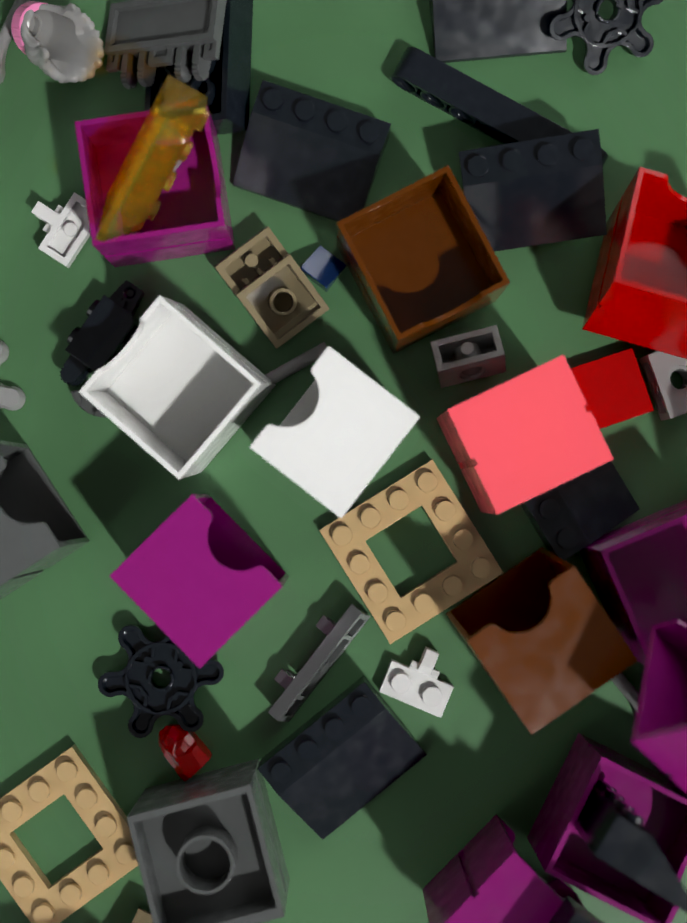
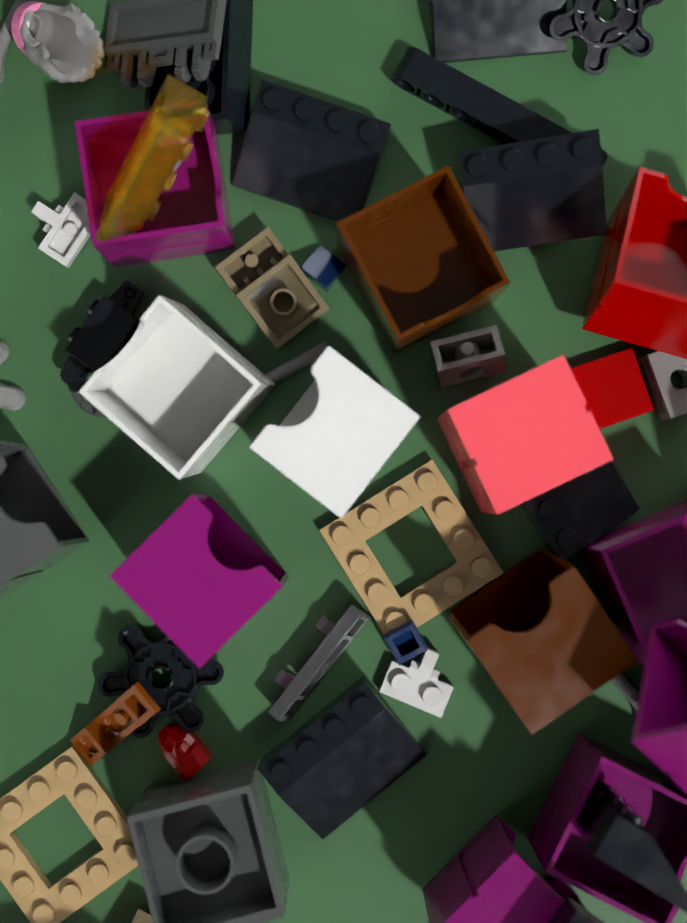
none -> dark orange slope [69,682,160,766]
none -> dark blue slope [383,619,428,665]

